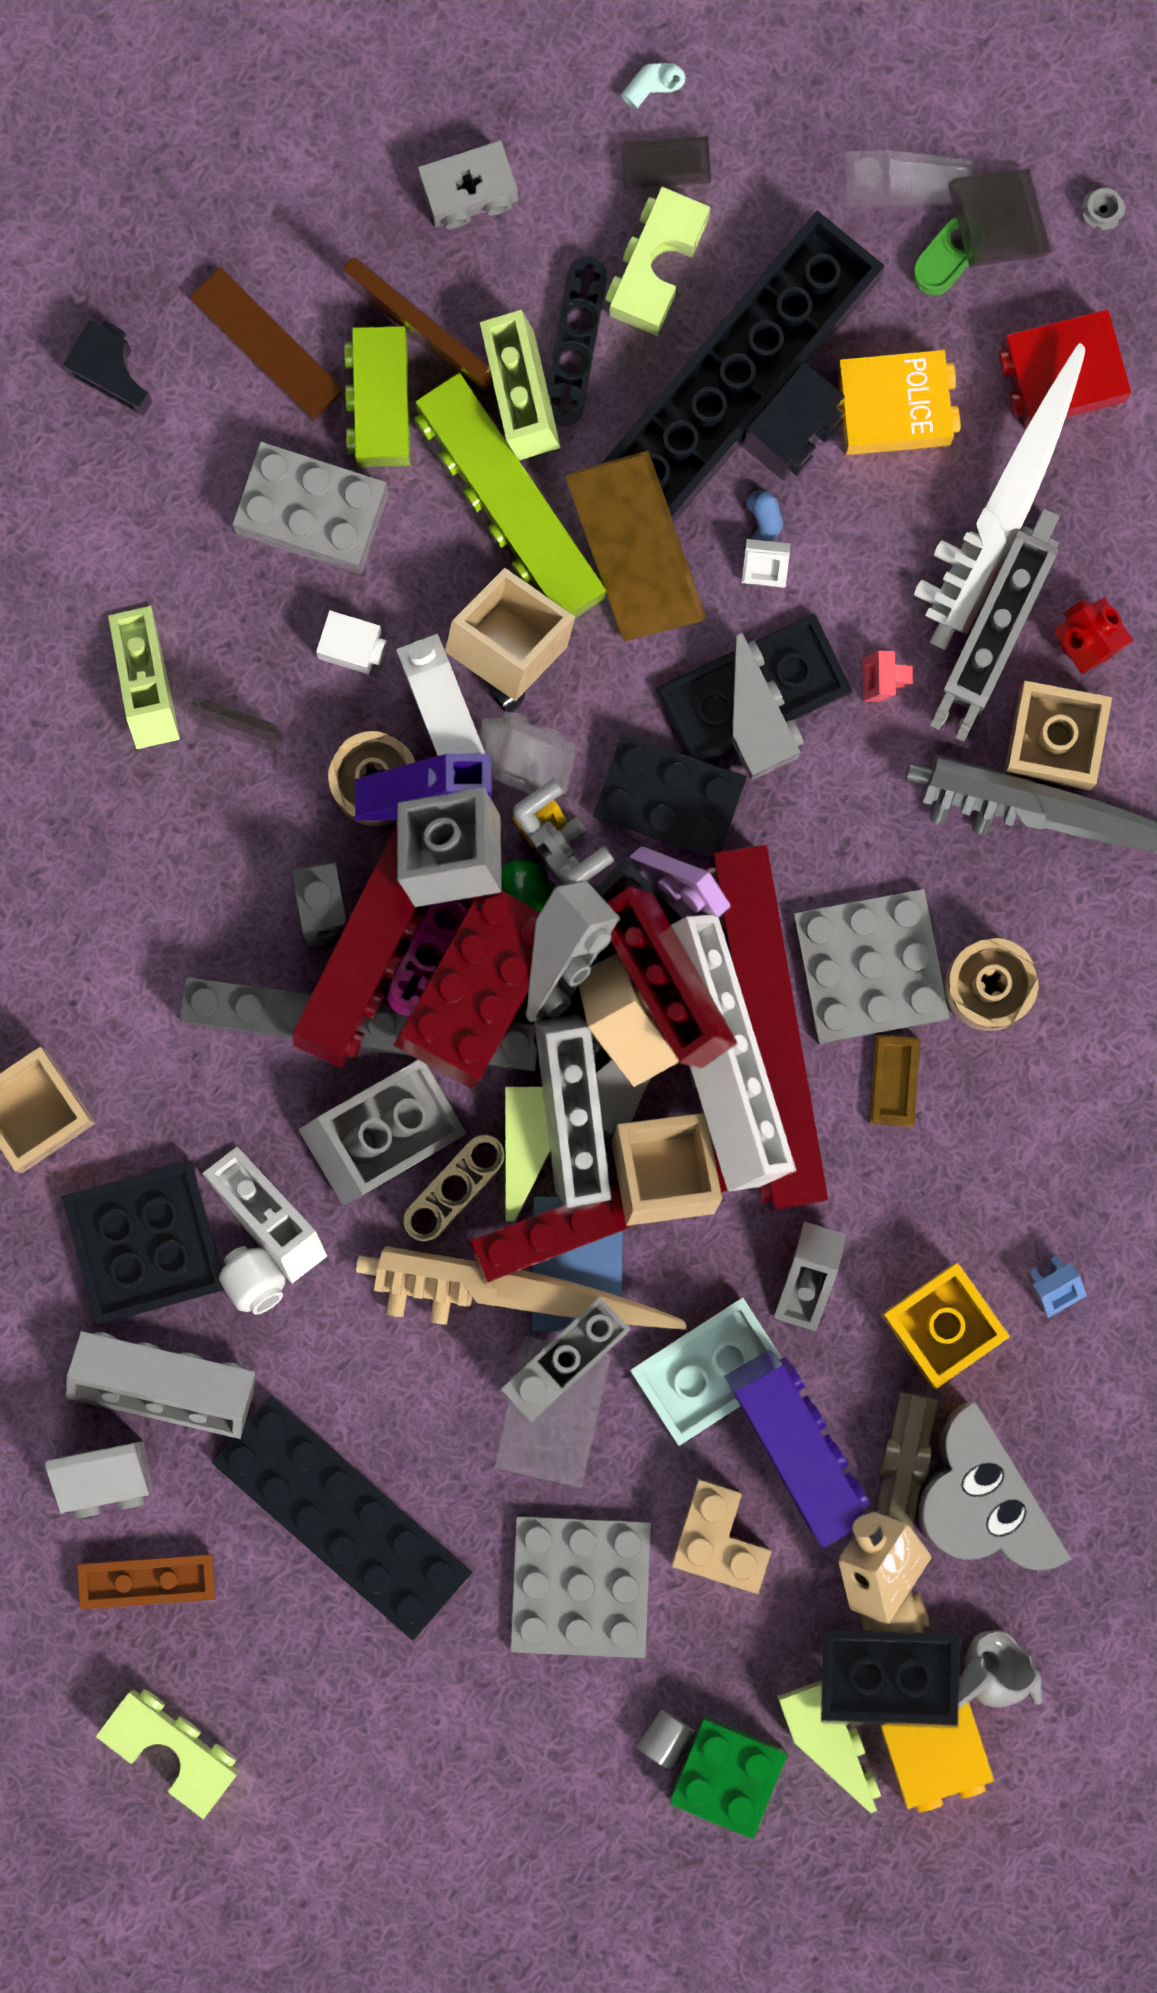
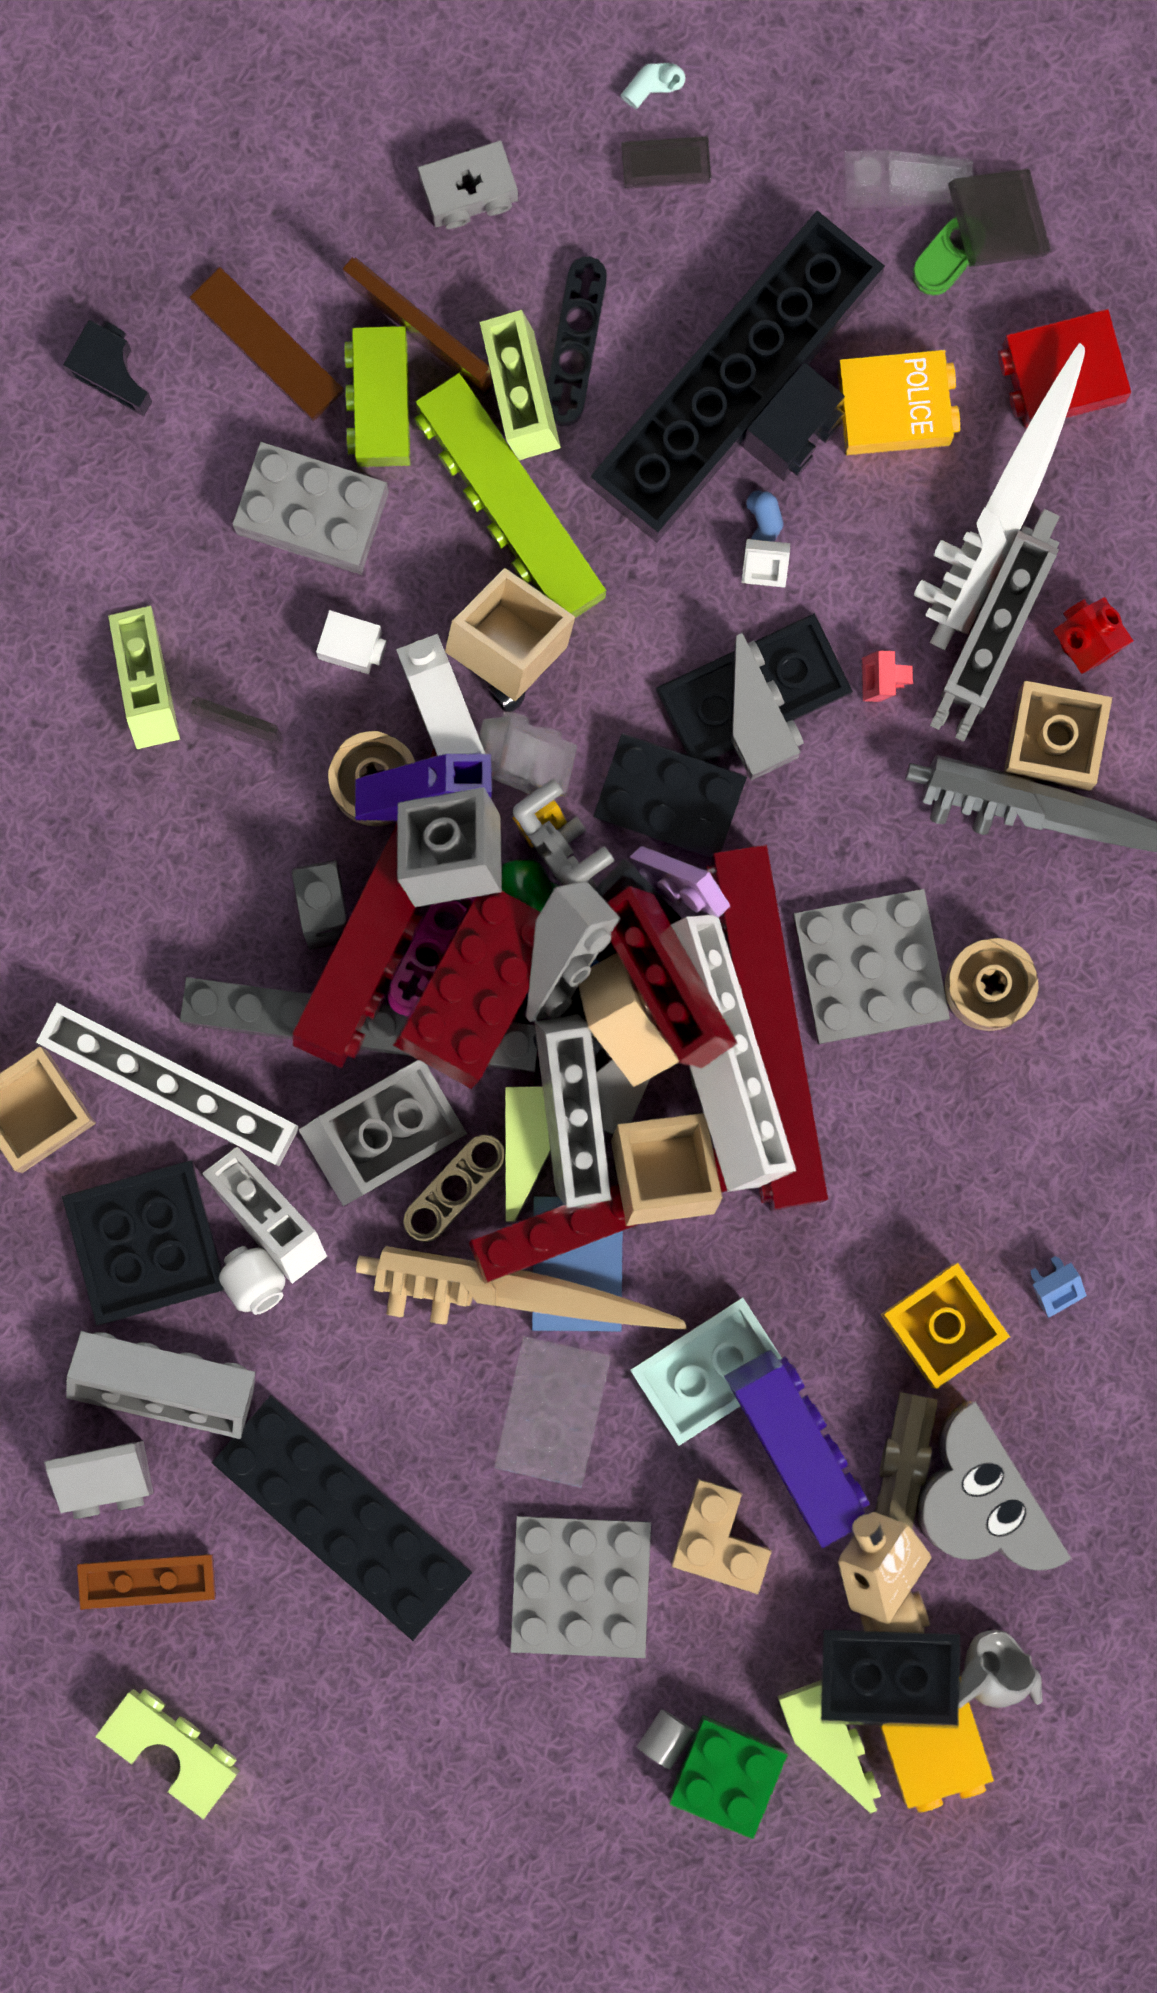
light grey slope [498,1297,631,1424] -> none
pearl gold tile [565,451,706,641] -> none
yellowish green arch [605,187,710,336] -> none
light grey slope [774,1221,847,1331] -> none
pearl gold tile [869,1035,921,1127] -> none
light grey plate [1082,188,1125,231] -> none
none -> white brick [36,1003,299,1166]

